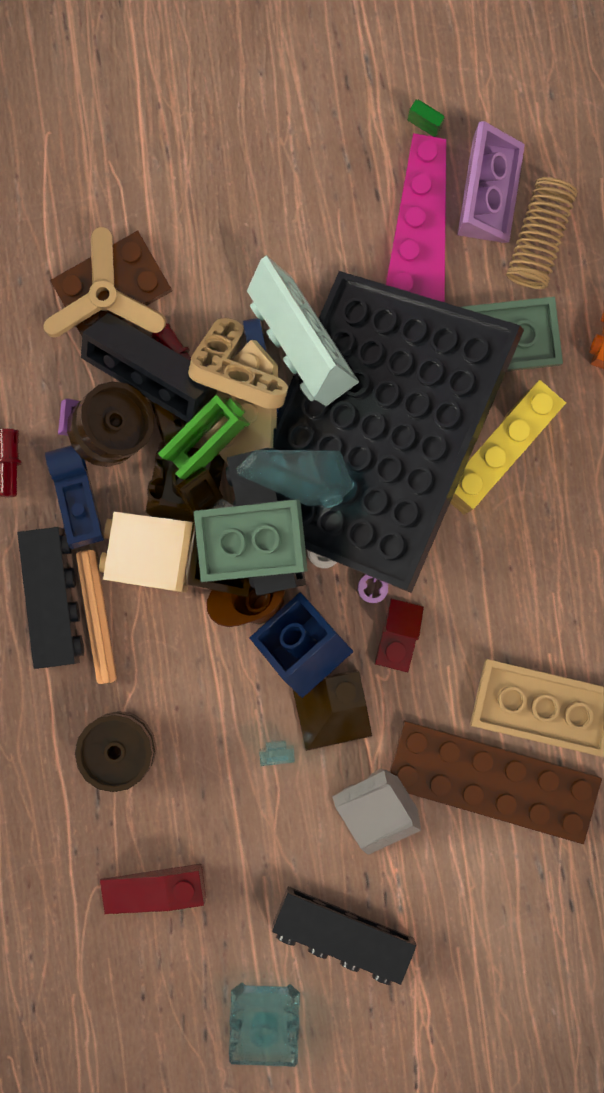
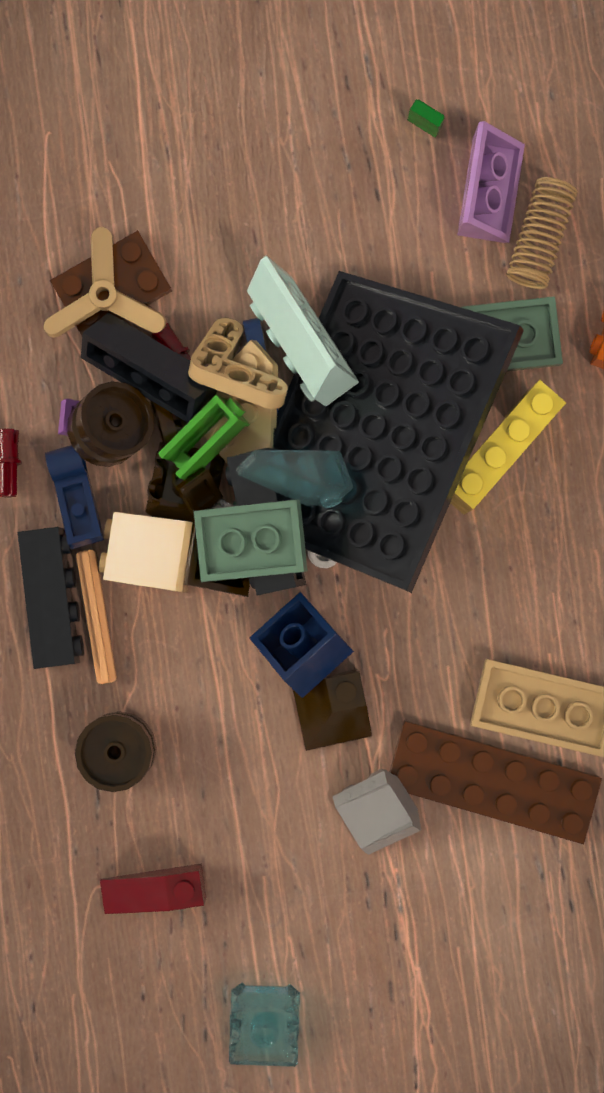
reddish brown piece [207,585,285,627] -> none
clear light blue plate [259,740,295,766] -> none
black brick [272,886,417,985] -> none
lavender bush [357,575,388,603] -> none
dark red slope [374,598,424,673] -> none
dark pink wing [386,133,446,302] -> none

